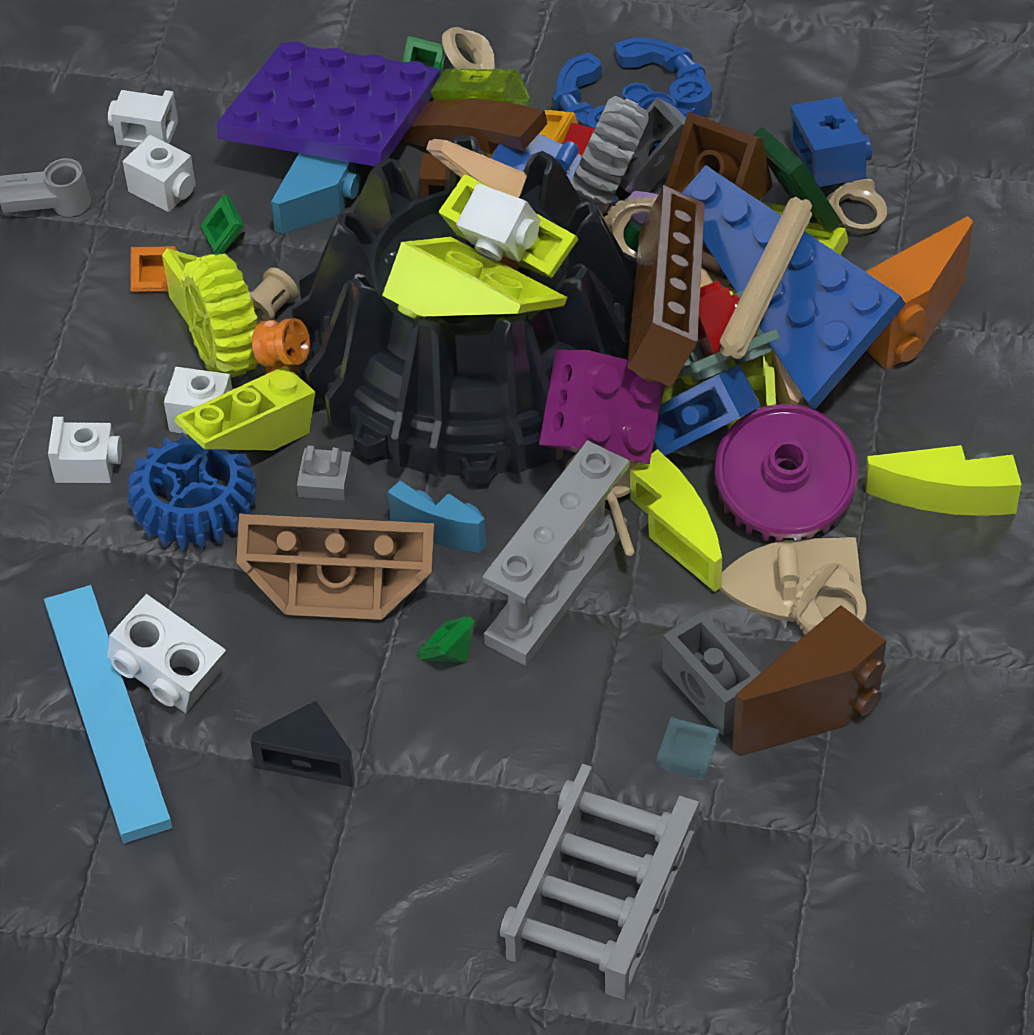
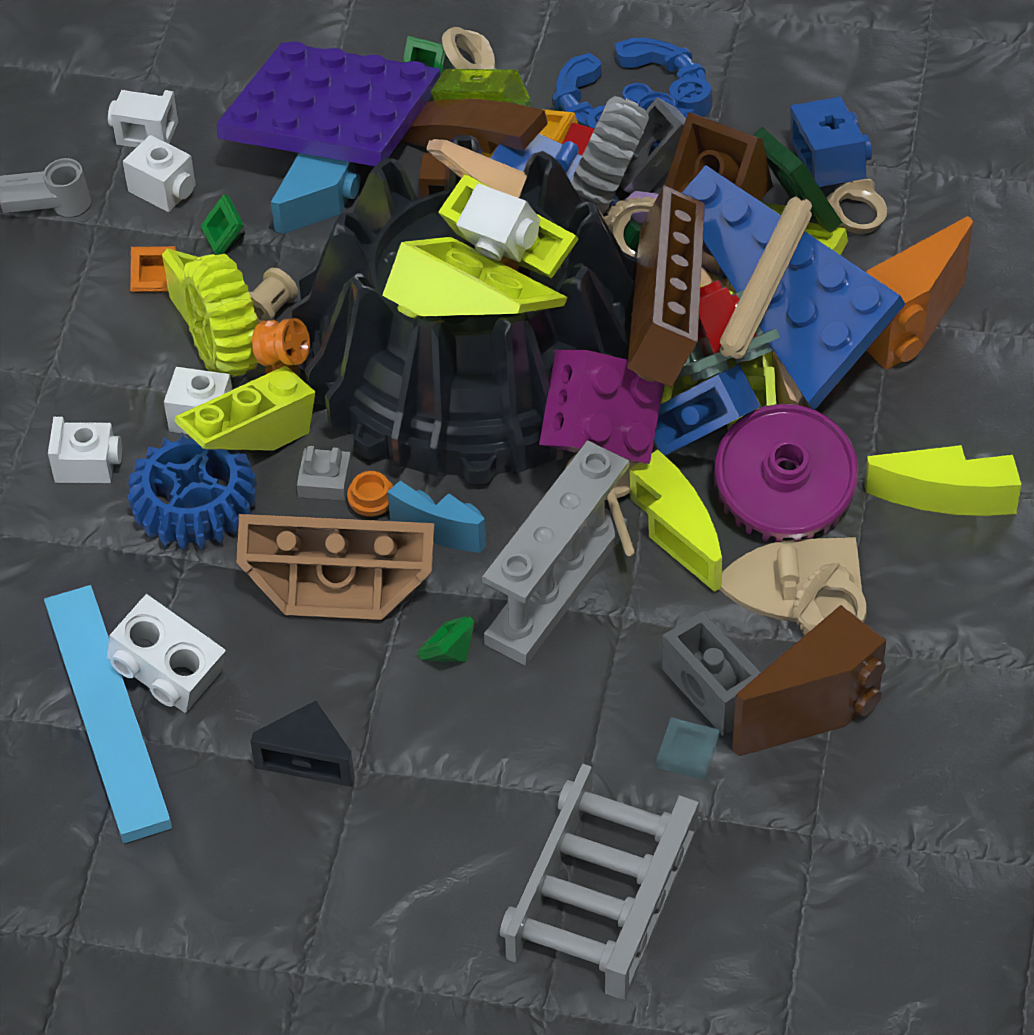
none -> orange plate [347,471,393,516]

